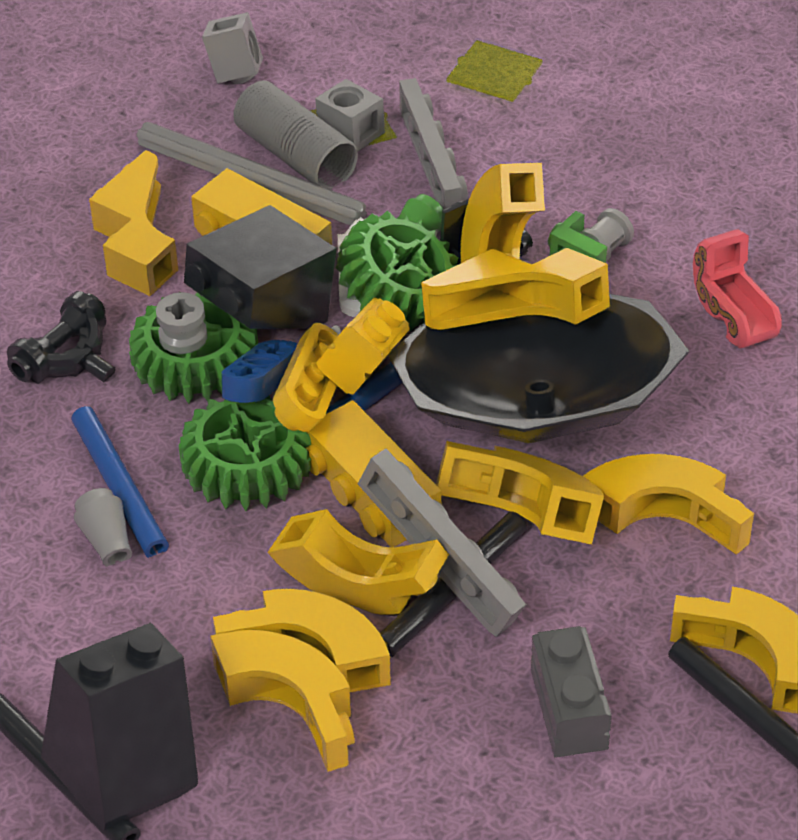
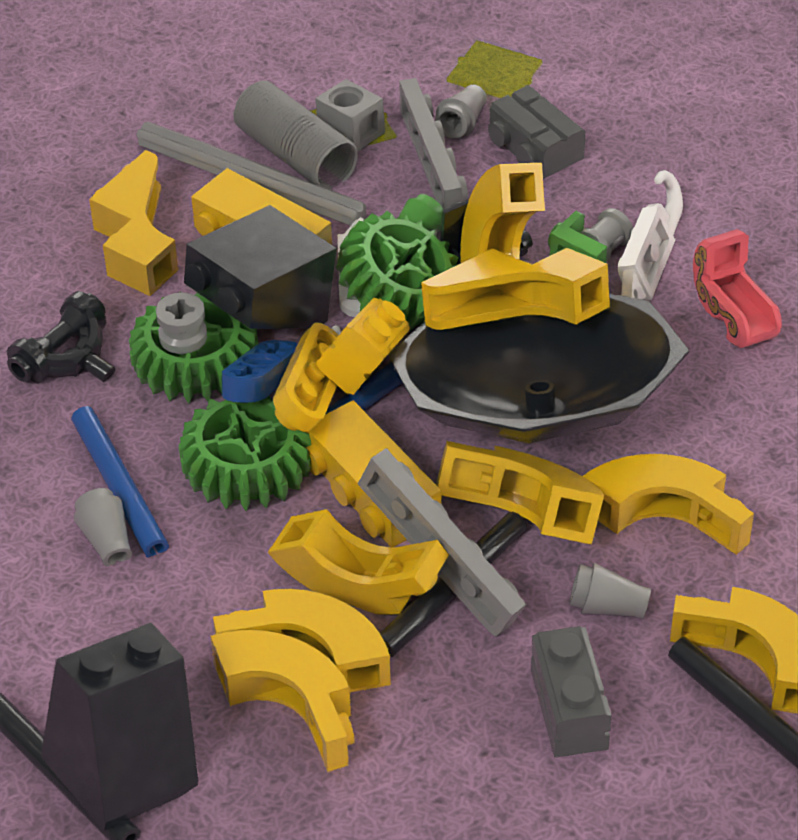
light grey brick [202,12,263,84] -> none
none -> light grey cone [435,85,487,139]
none -> dark grey brick [488,85,586,179]
none -> light grey cone [569,563,651,619]
none -> white plate [618,170,683,300]

